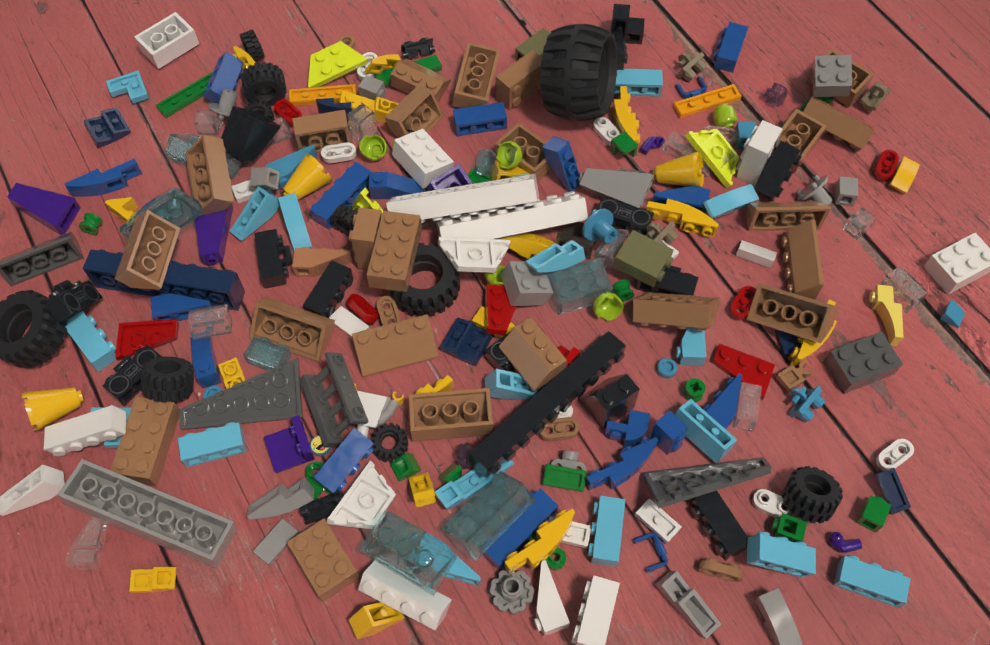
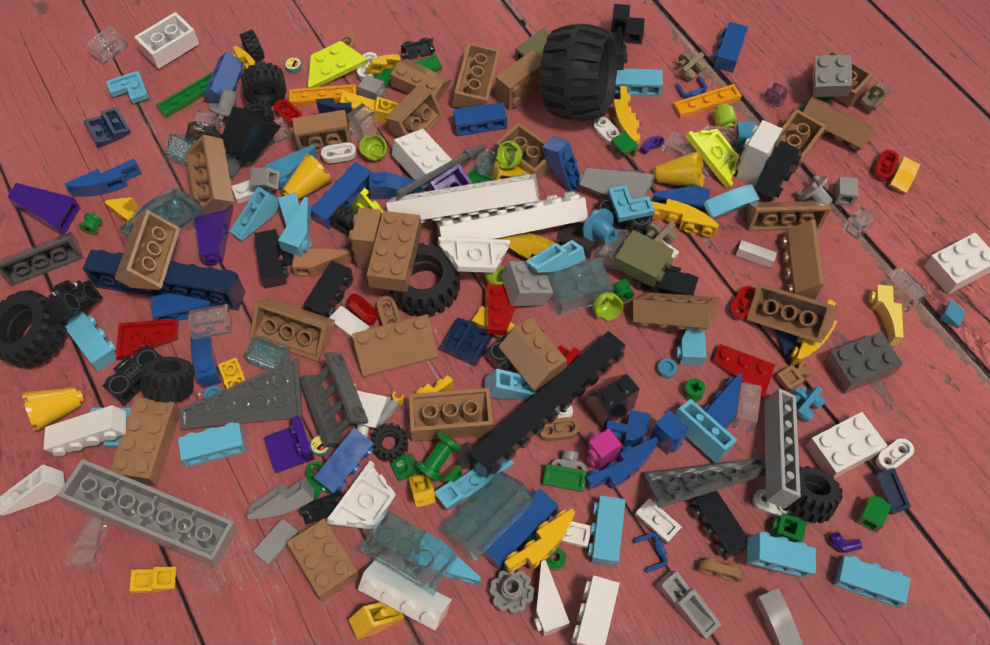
none -> clear brick [85,26,128,65]
none -> clear smoke slope [185,121,222,143]
none -> medium azure slope [278,197,311,257]
none -> tile [285,57,302,74]
none -> dark grey bar [396,143,485,198]
none -> green piece [415,430,463,481]
none -> dark pink brick [586,429,622,471]
none -> medium azure plate [608,185,655,222]
none -> light grey brick [764,389,801,509]
none -> white brick [805,412,887,479]

